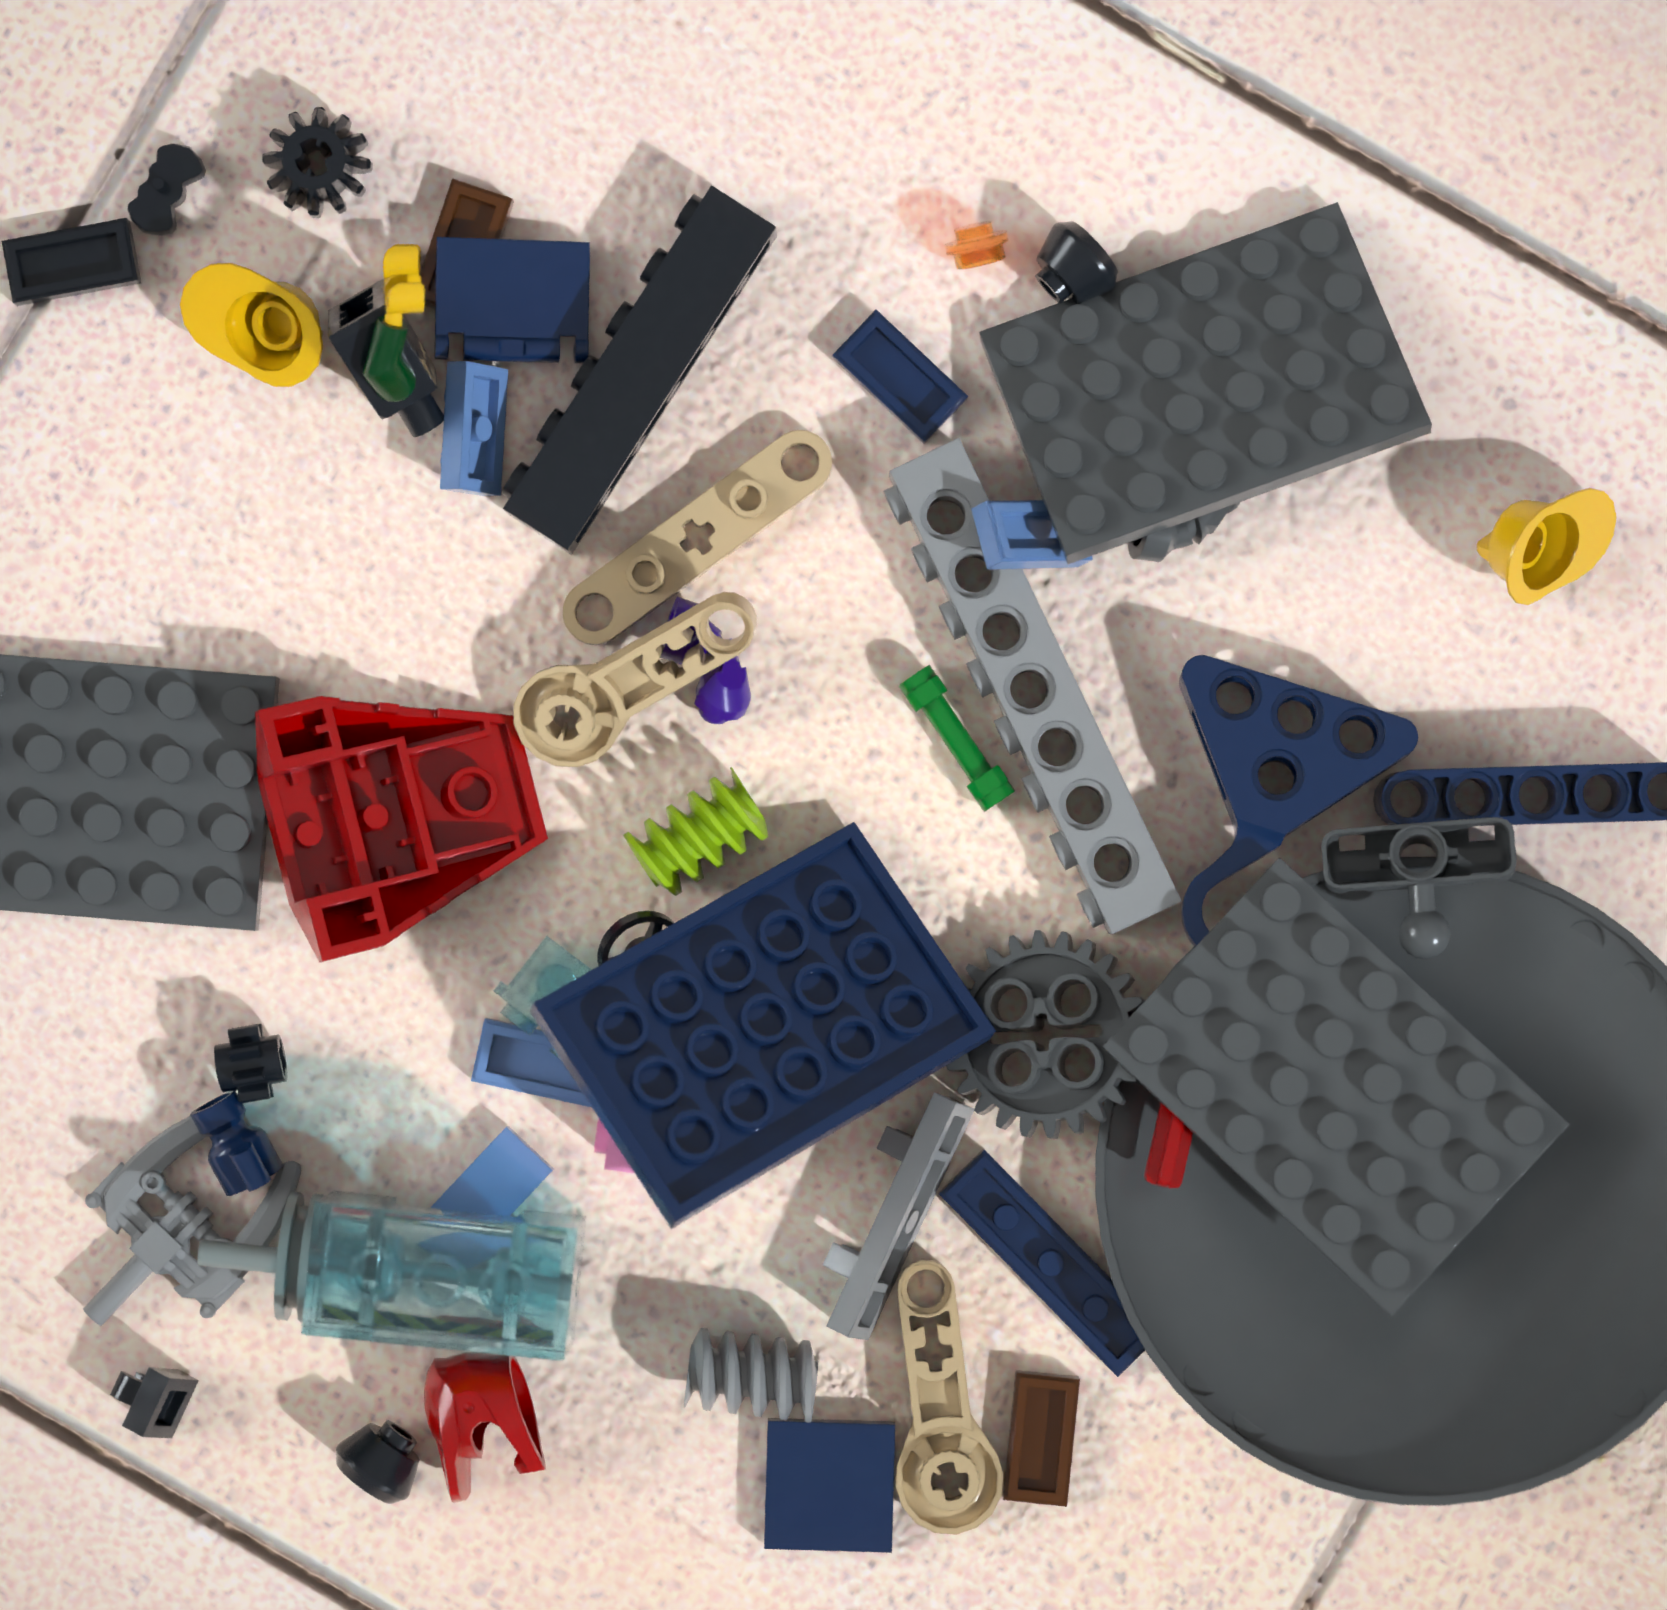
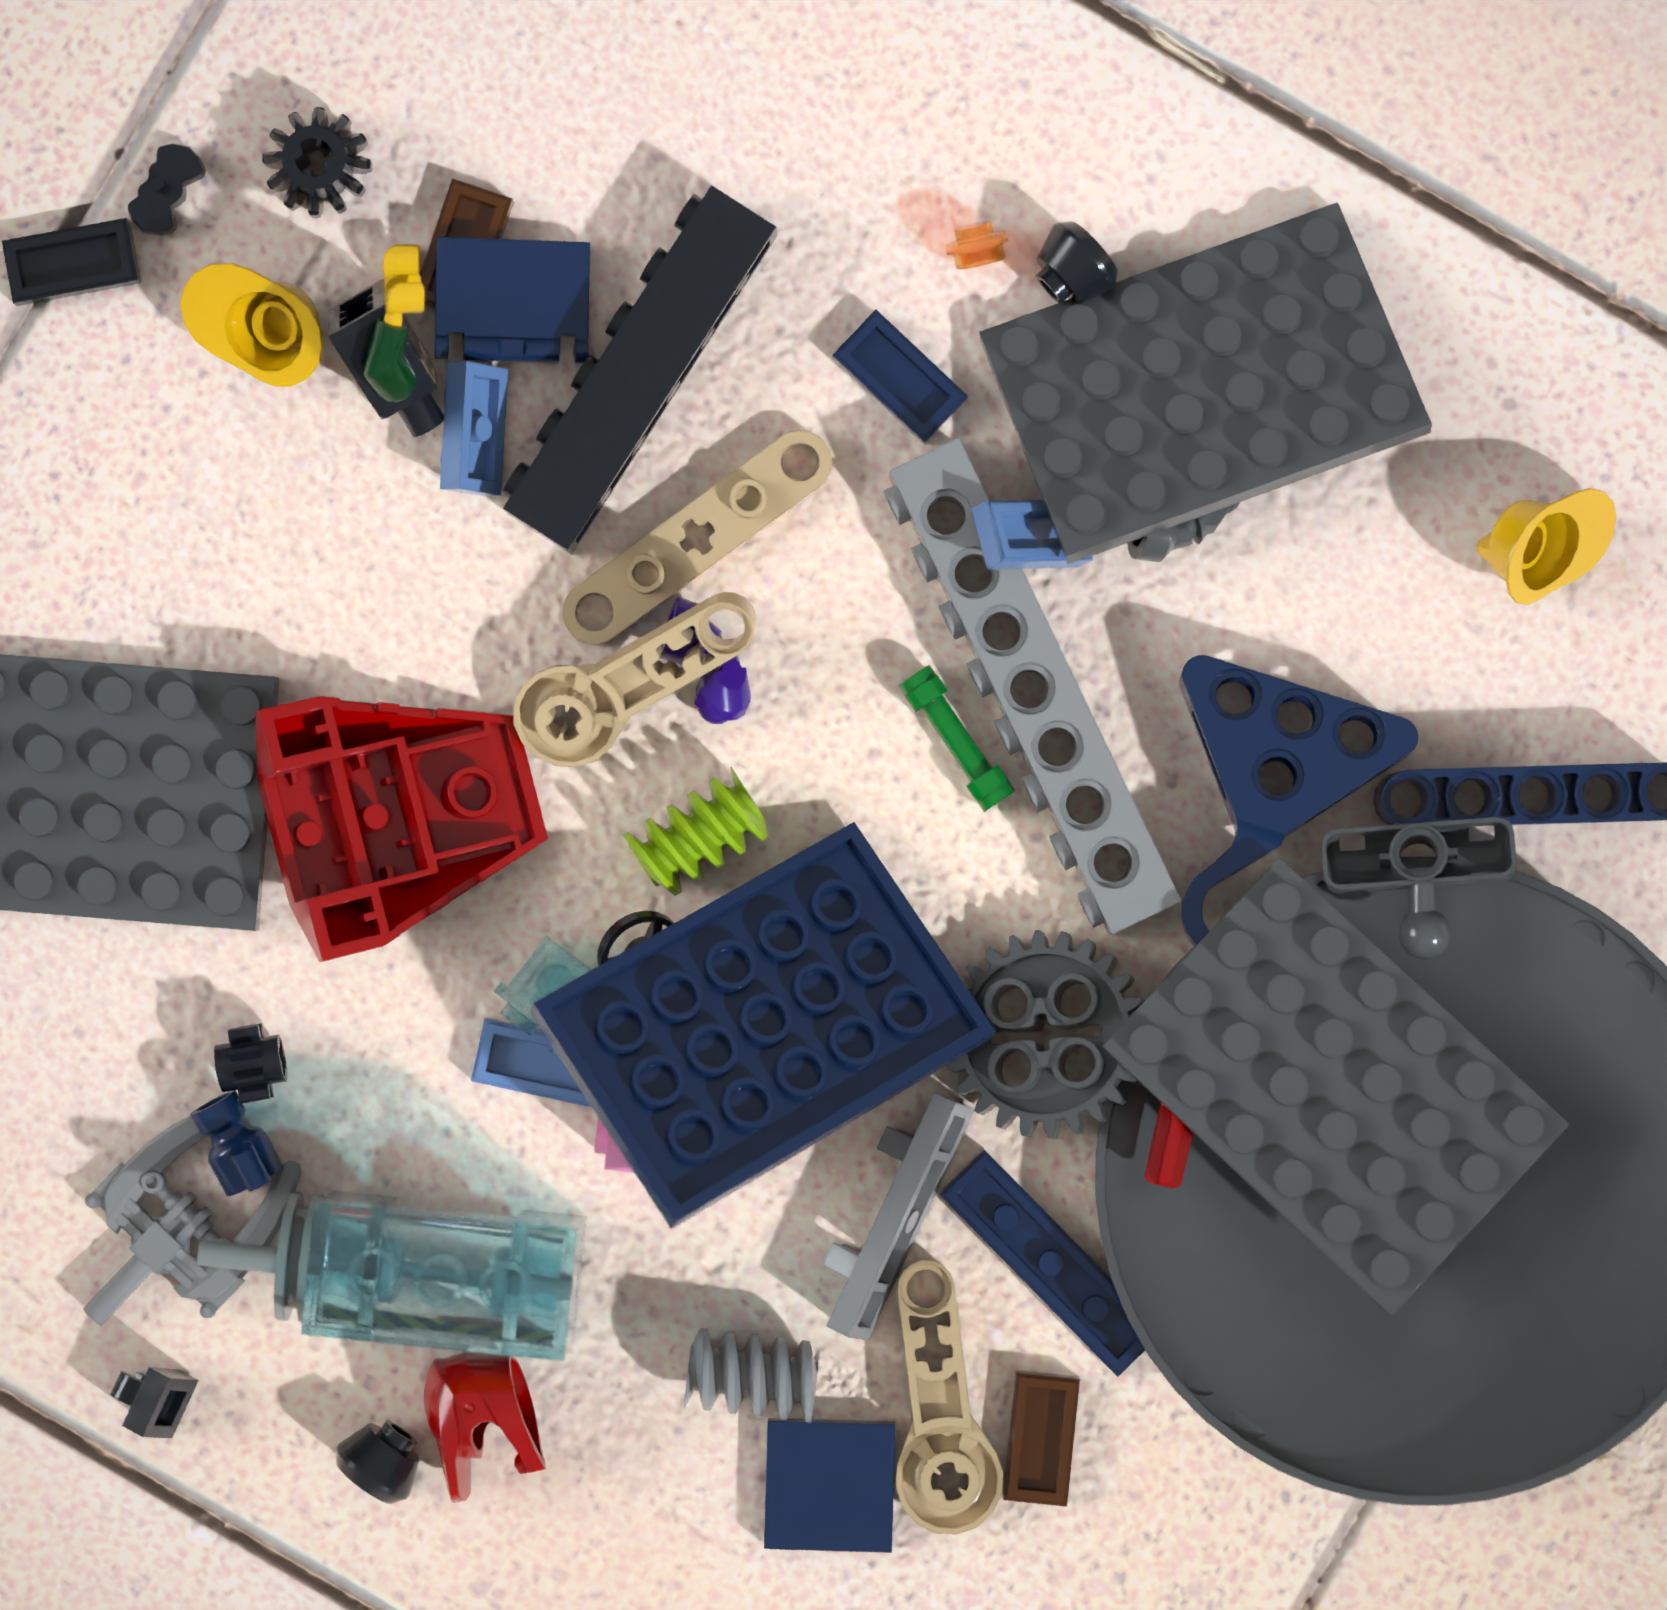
medium blue tile [419,1126,554,1261] -> none

